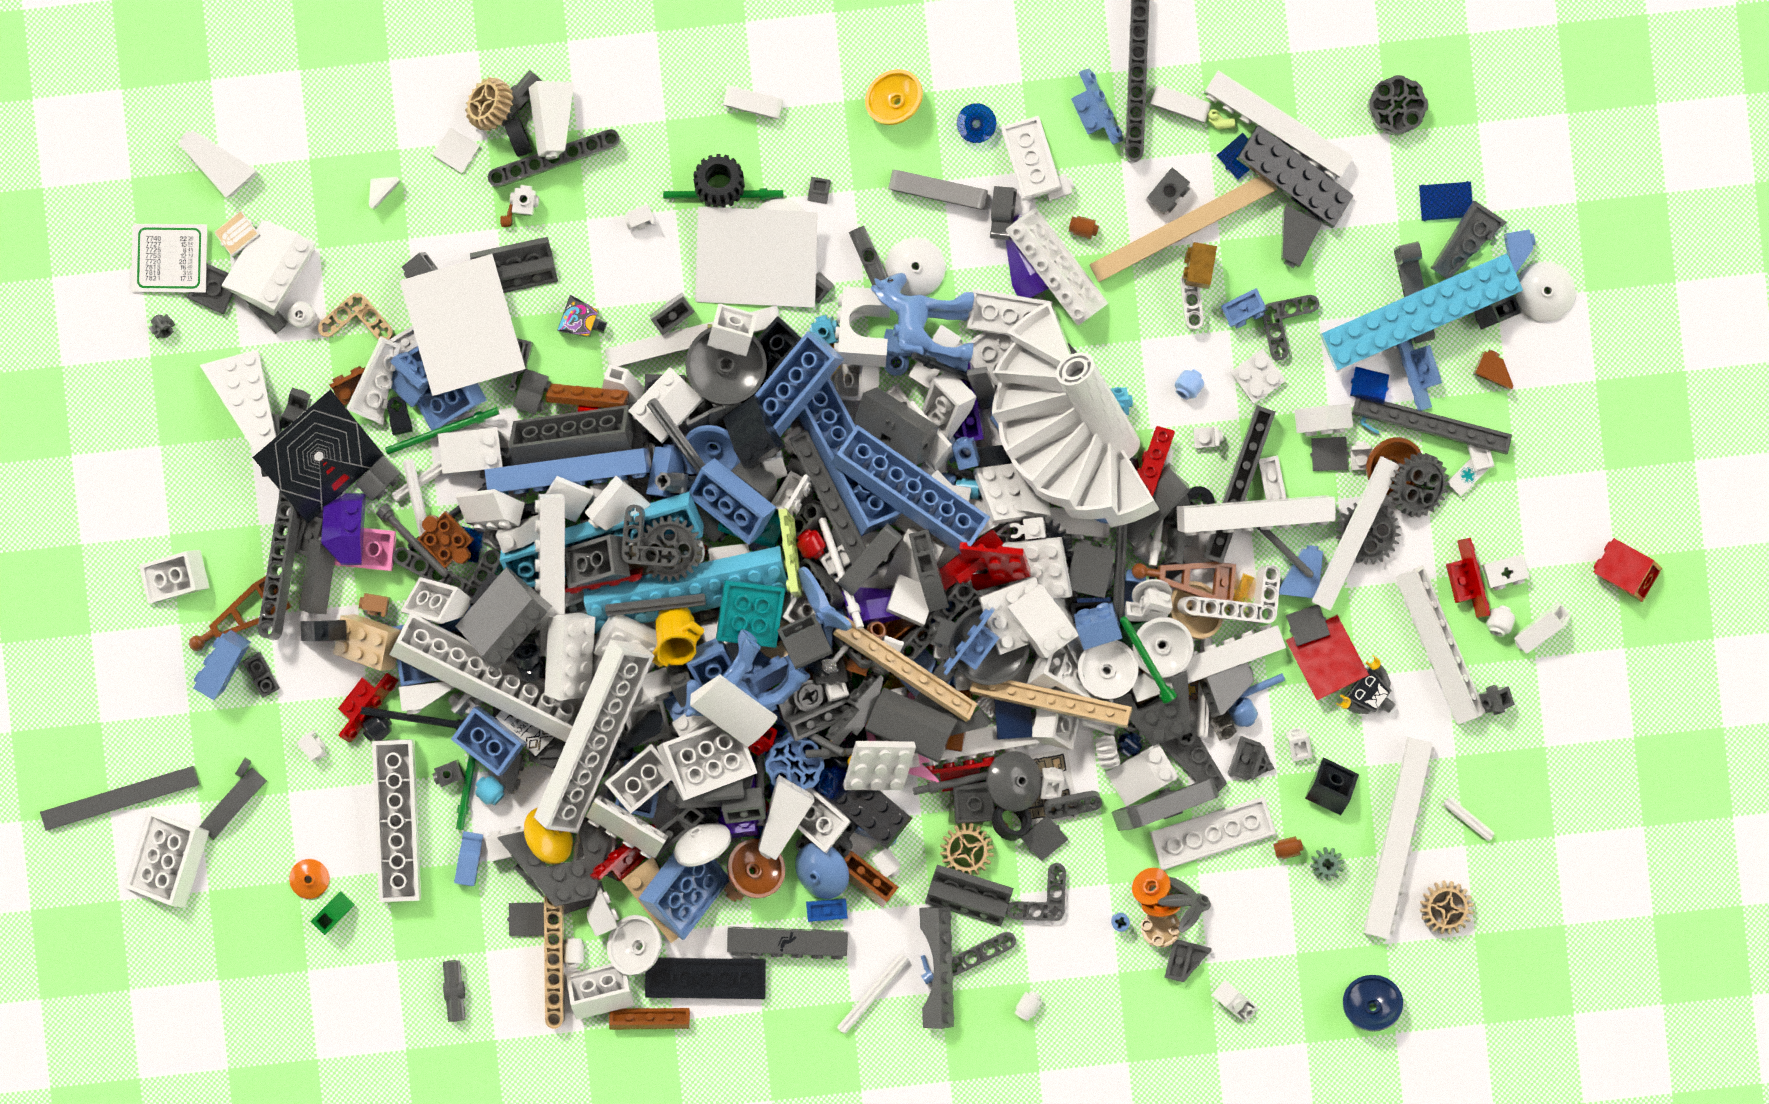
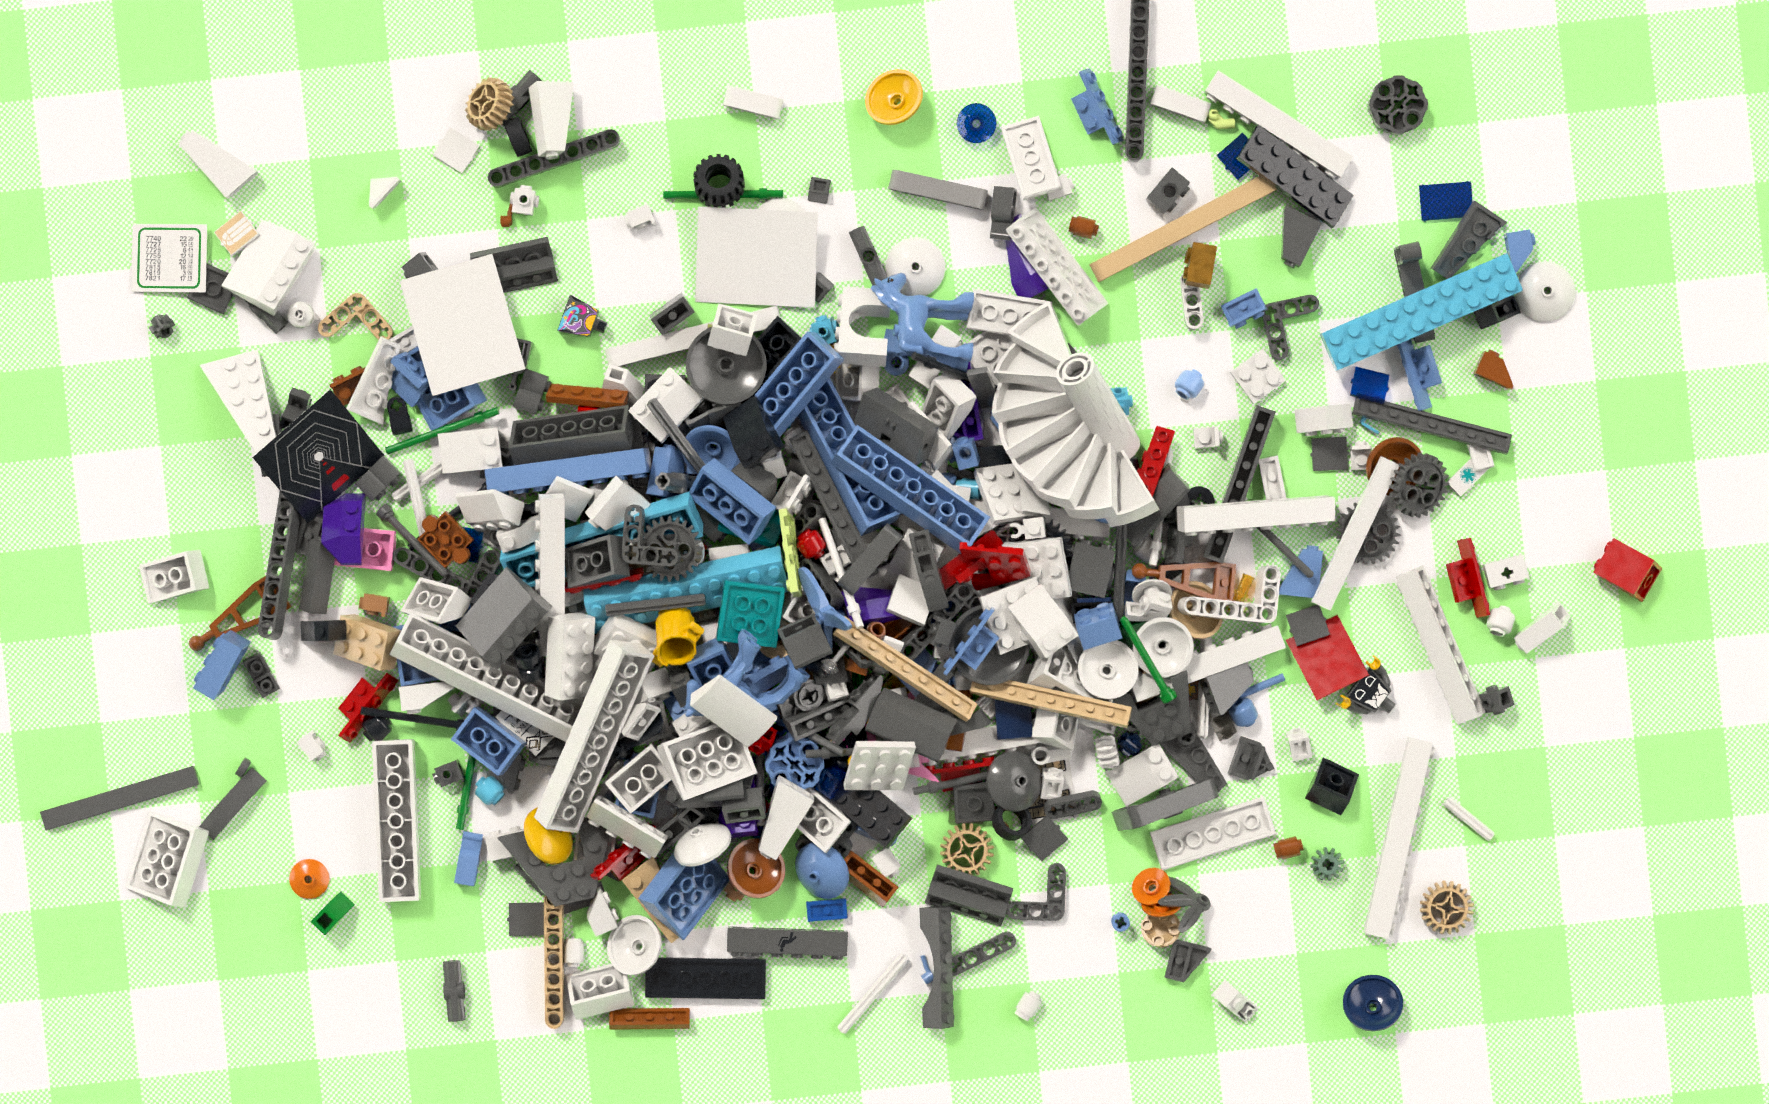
none -> white slope [621,703,661,741]
none -> white piece [1031,745,1071,765]

